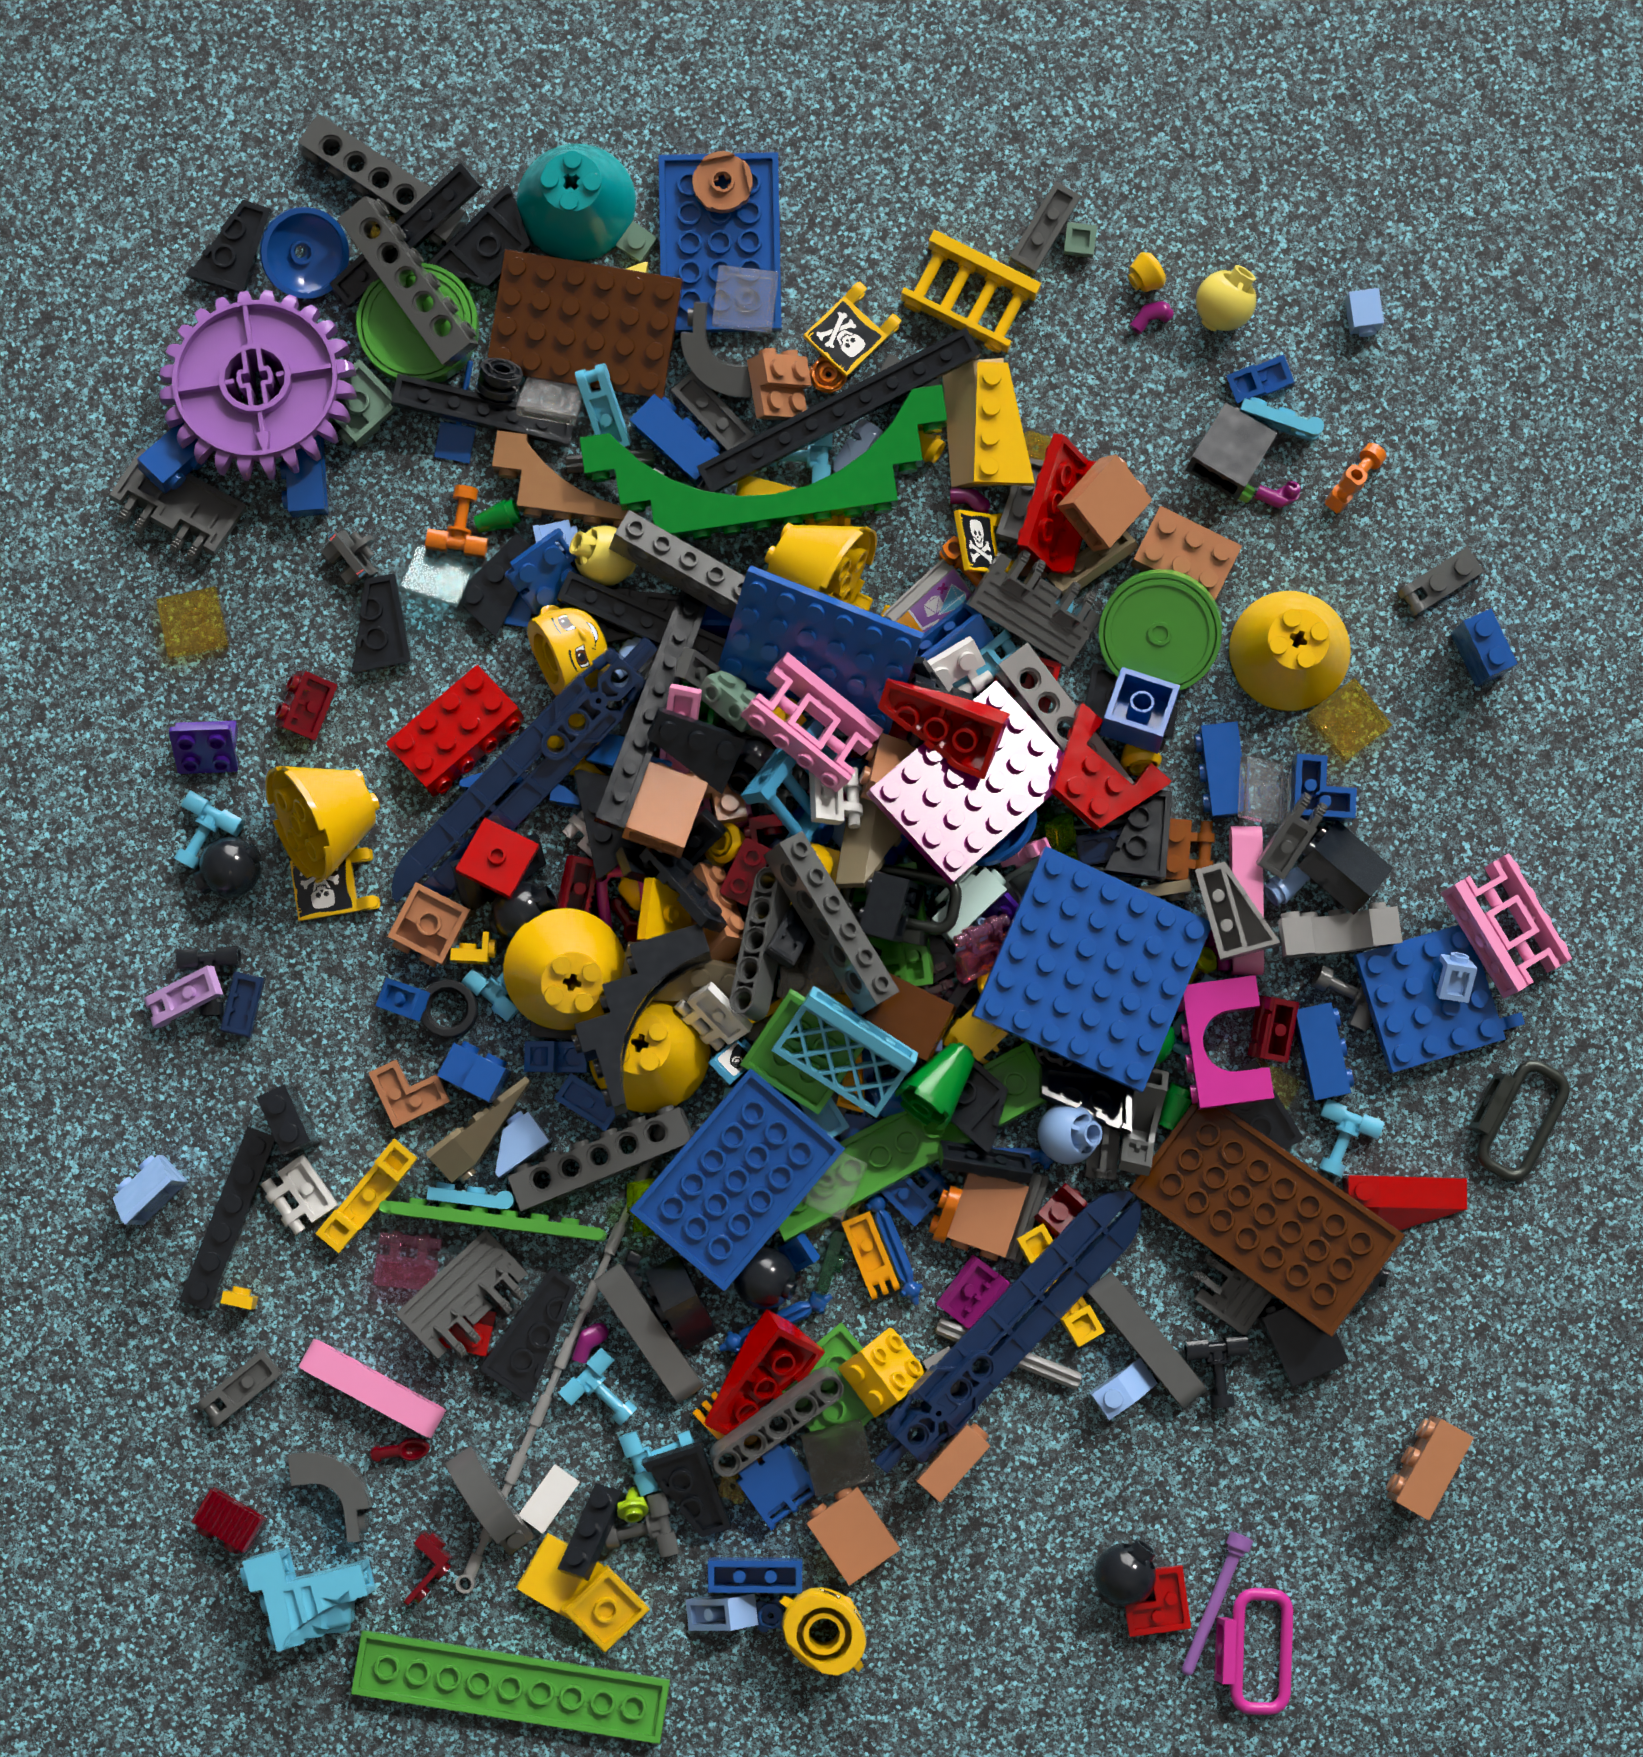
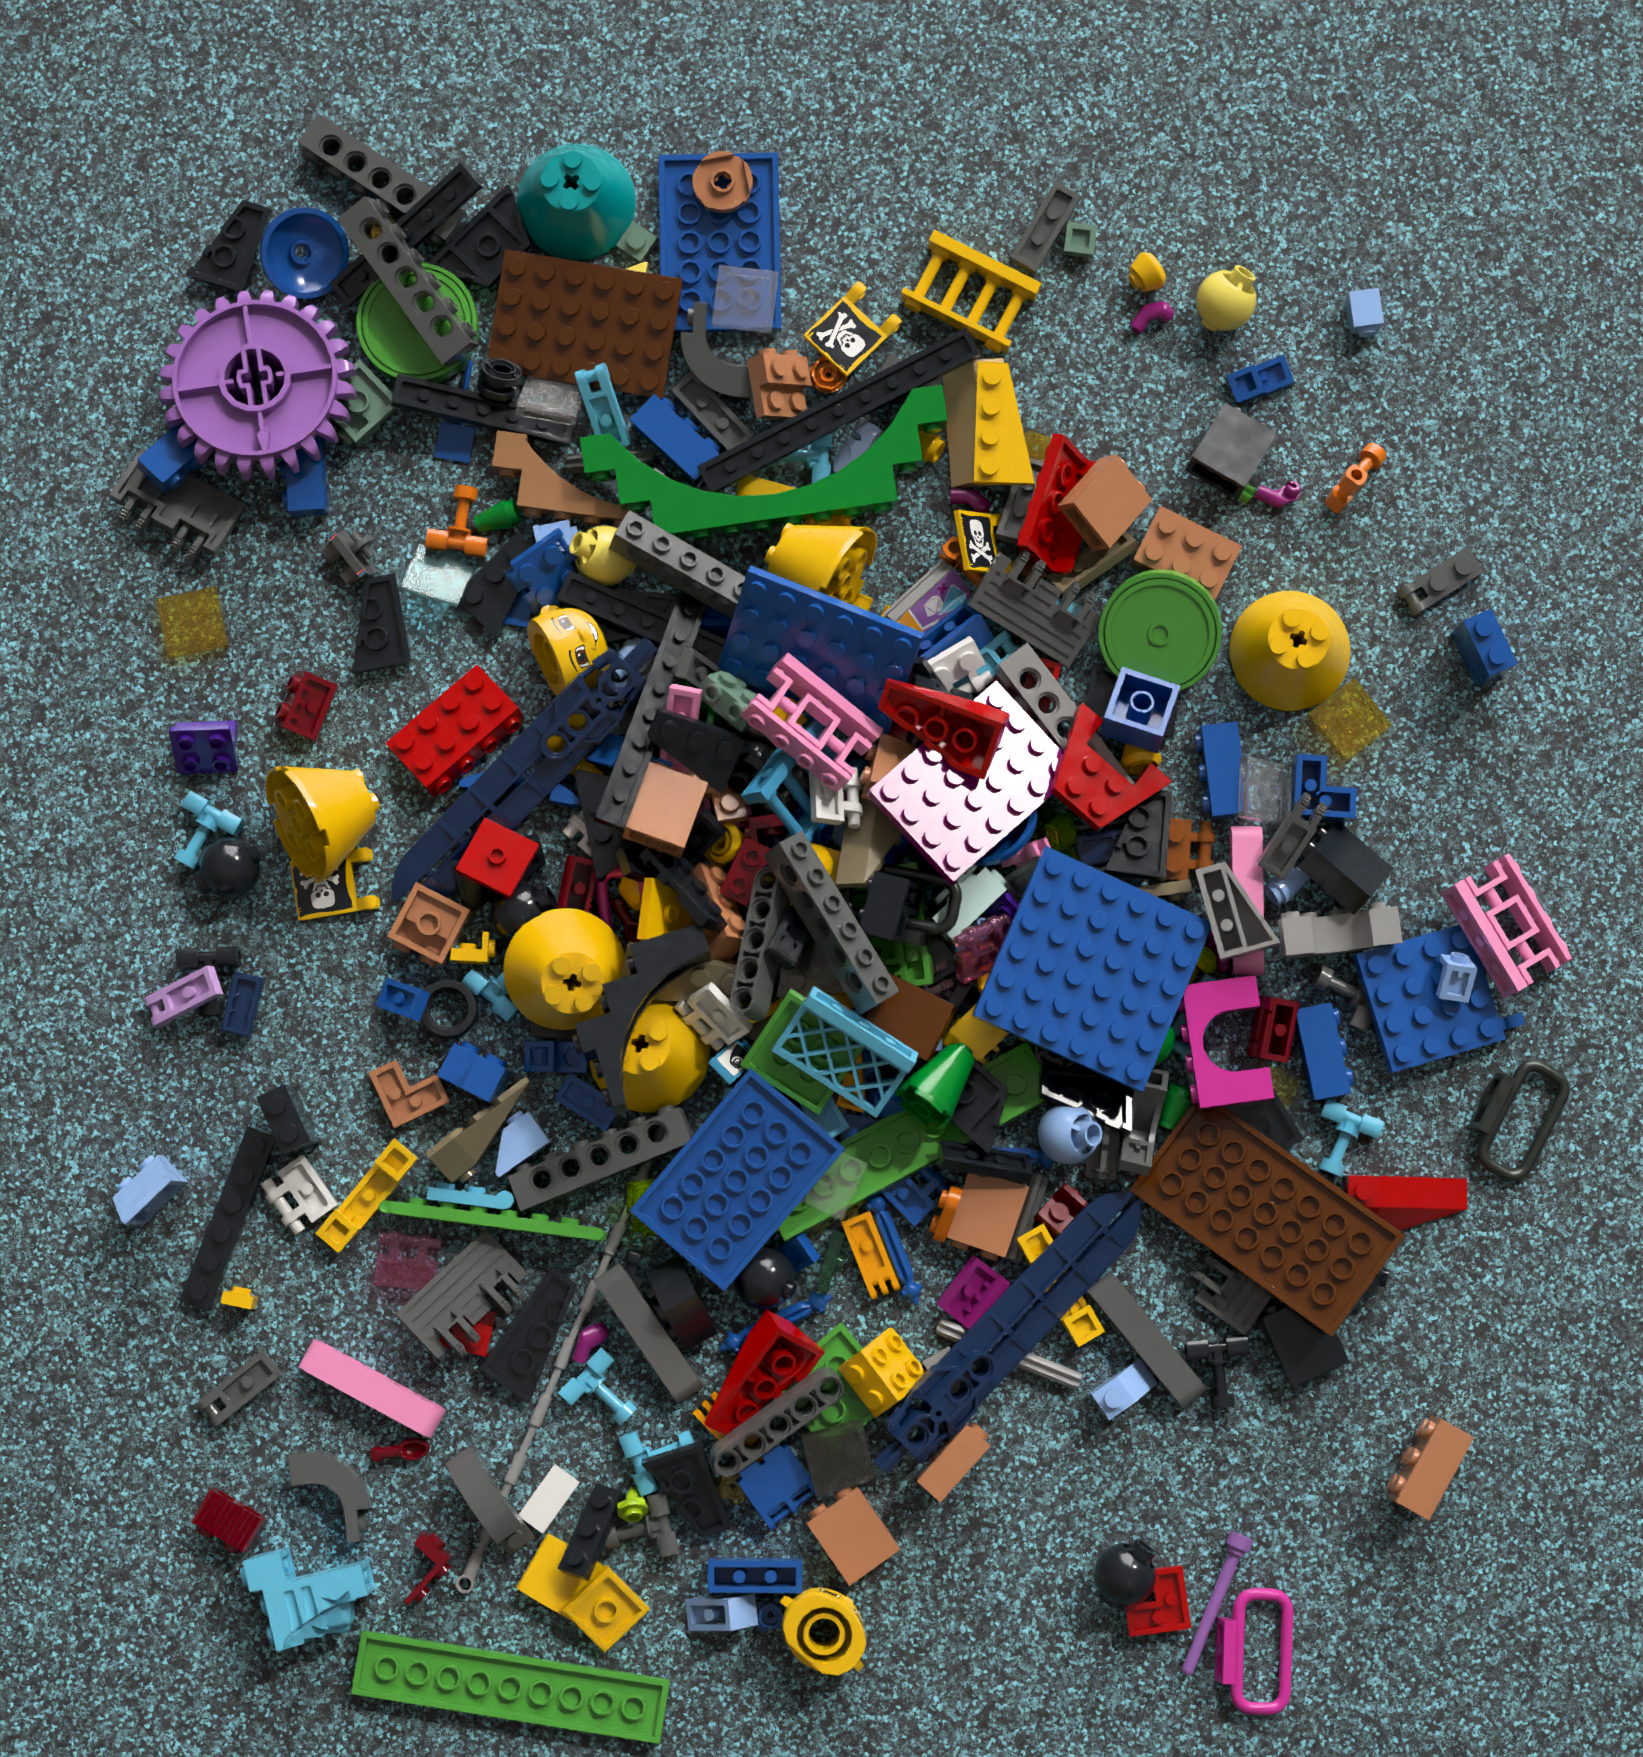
medium azure plate [1240,397,1324,441] -> none

